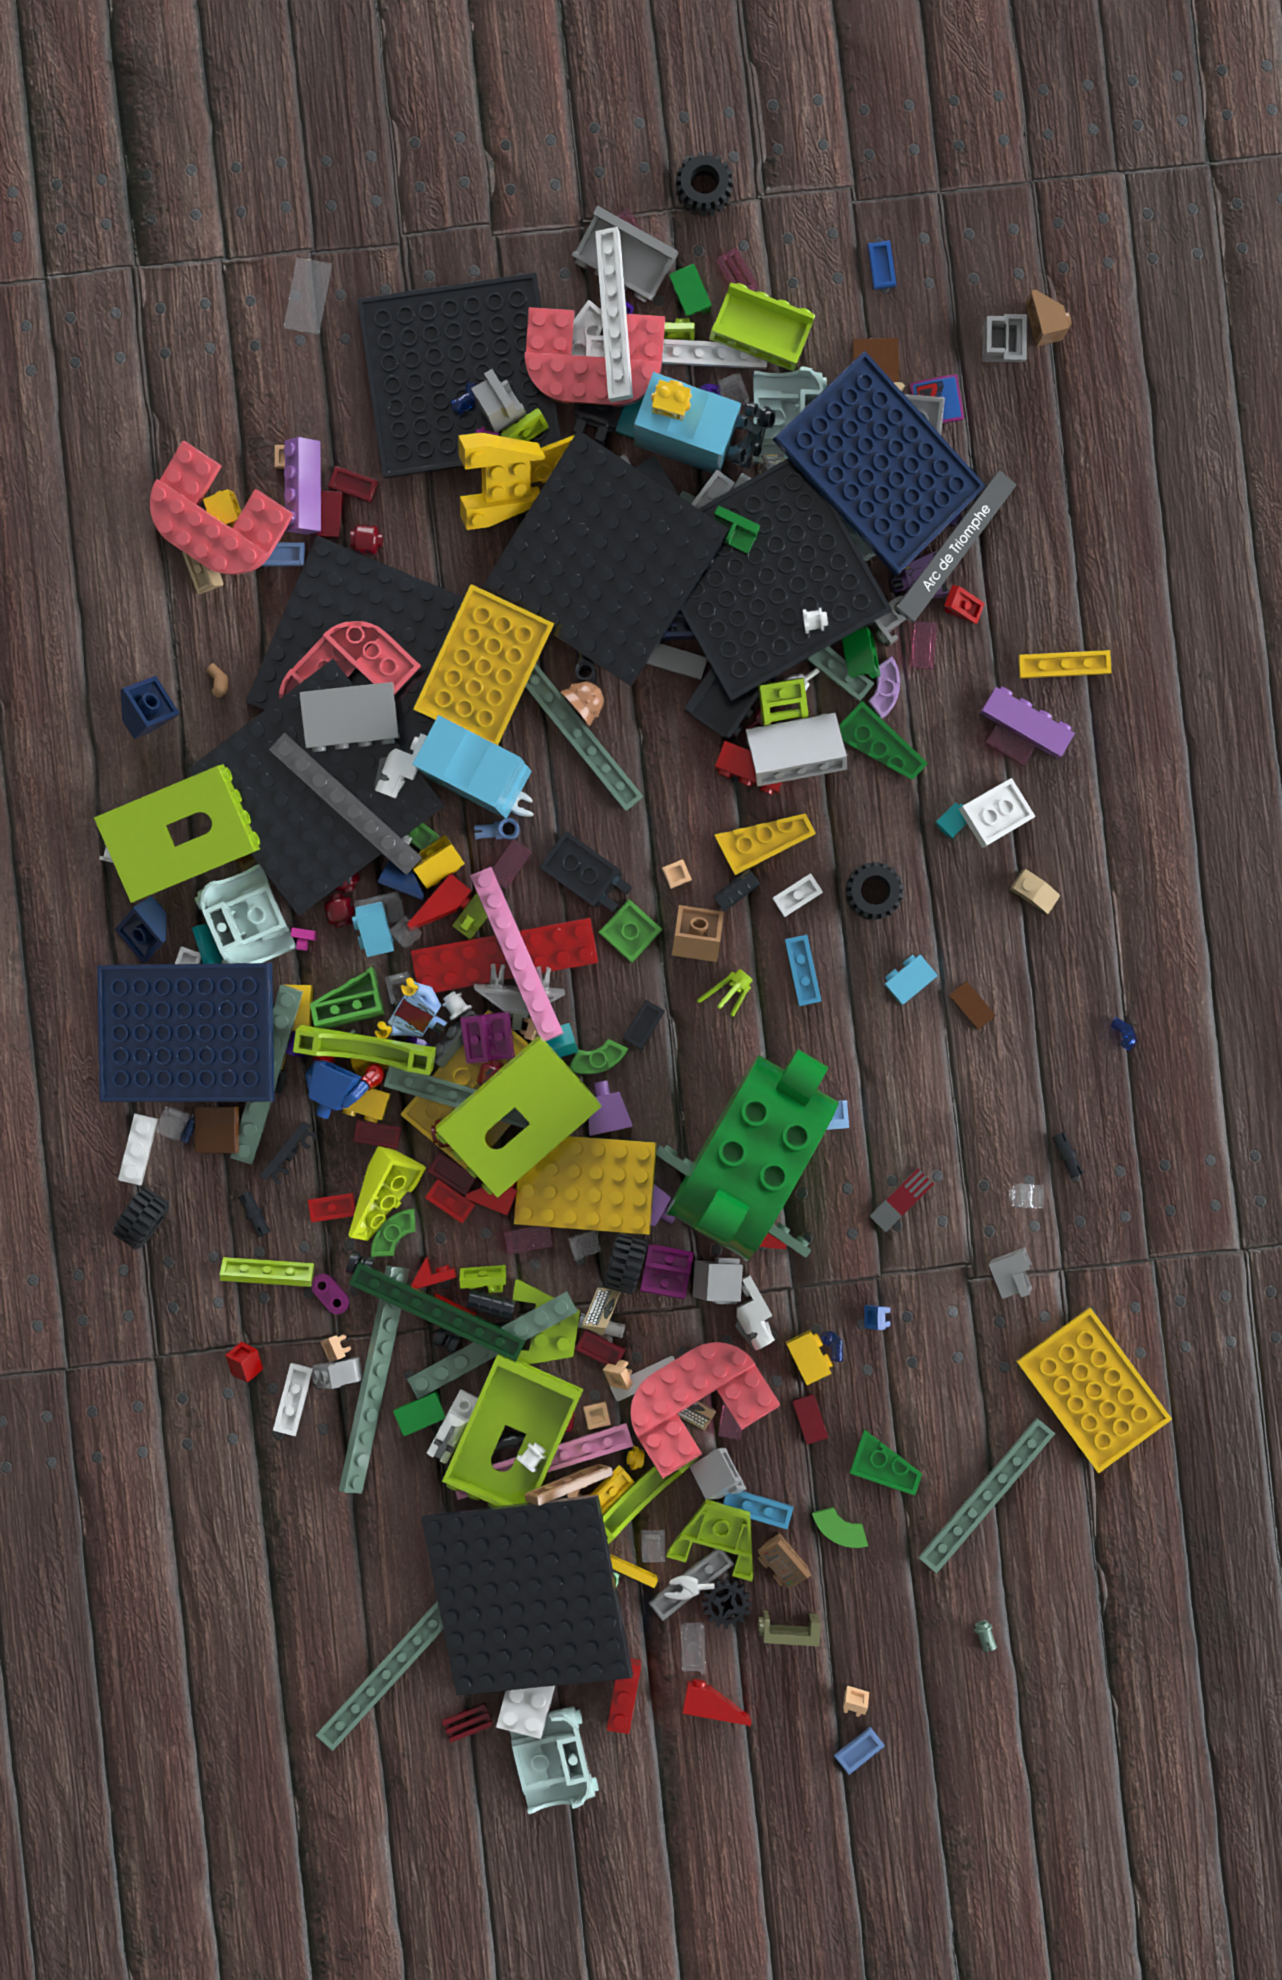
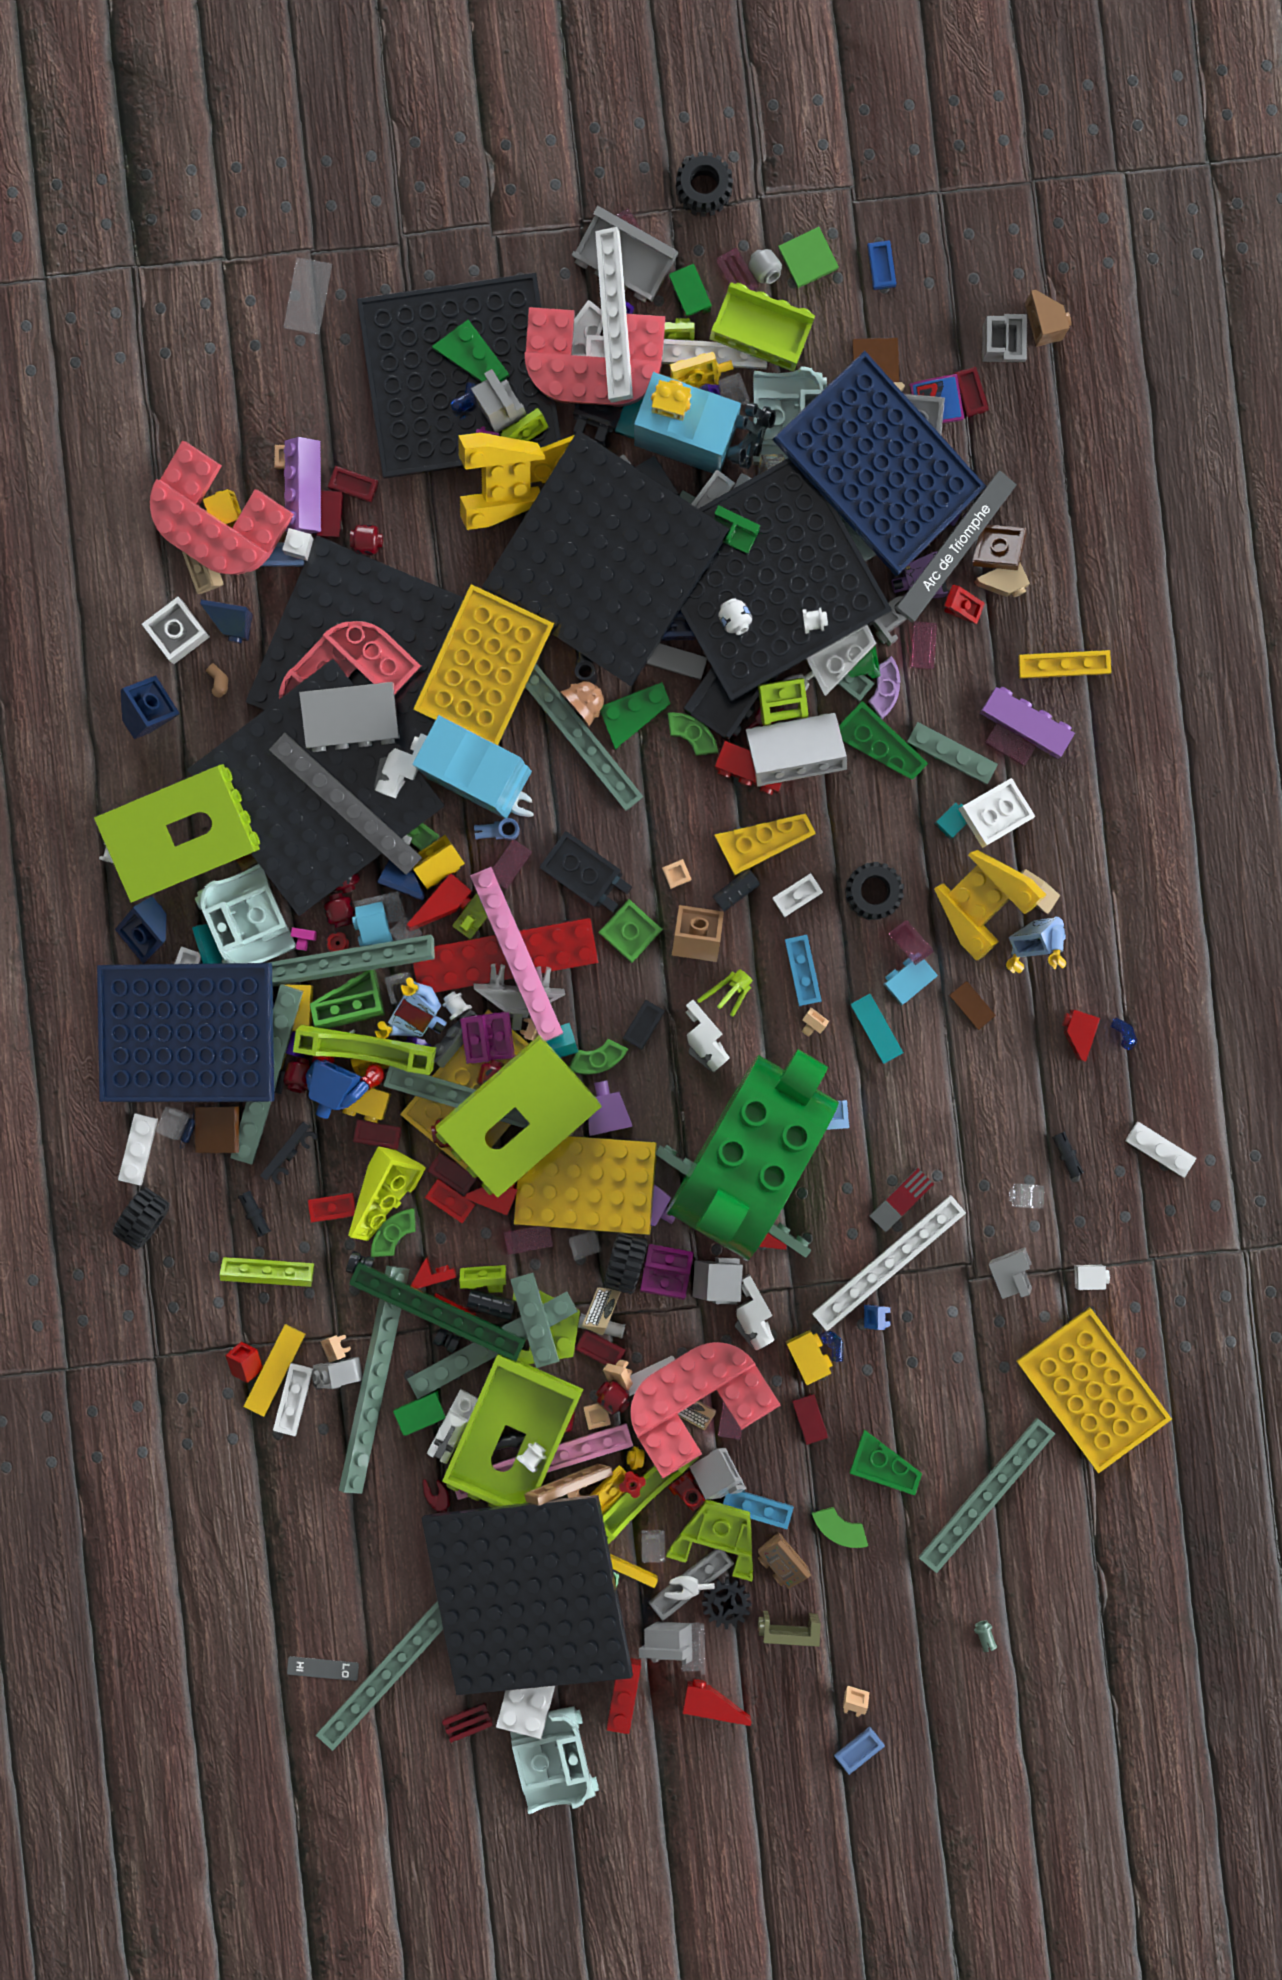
magenta plate [311,1273,350,1314] -> none
none -> white brick [142,597,210,664]
none -> dark blue slope [200,599,253,644]
none -> yellow tile [243,1324,306,1417]
none -> sand green plate [269,935,435,986]
none -> white brick [283,528,314,561]
none -> dark red head [283,1058,311,1093]
none -> dark grey sticker [287,1656,359,1681]
none -> red plate [327,932,349,952]
none -> dark red hand [422,1479,450,1513]
none -> green wing [432,320,509,383]
none -> sand green plate [510,1272,559,1368]
none -> dark red head [595,1380,630,1415]
none -> green wing [600,683,670,750]
none -> red plate [619,1471,646,1498]
none -> light grey plate [639,1622,692,1664]
none -> bright green tile [668,712,718,756]
none -> red plate [668,1471,705,1512]
none -> yellow plate [670,352,733,389]
none -> white plate [686,1000,730,1072]
none -> white head [718,599,752,635]
none -> light grey head [748,249,782,284]
none -> bright green tile [778,227,839,288]
none -> light nougat tile [802,1008,829,1037]
none -> white wing [807,625,876,696]
none -> white plate [812,1195,966,1331]
none -> teal tile [850,993,903,1064]
none -> clear pink tile [889,920,934,965]
none -> sand green plate [907,722,998,785]
none -> yellow wedge [934,850,1047,961]
none -> dark red tile [954,366,989,418]
none -> tile [973,524,1026,570]
none -> tan slope [975,563,1030,597]
none -> light blue torso [1006,917,1066,973]
none -> red slope [1062,1010,1100,1062]
none -> white brick [1074,1265,1110,1290]
none -> white plate [1125,1122,1197,1178]

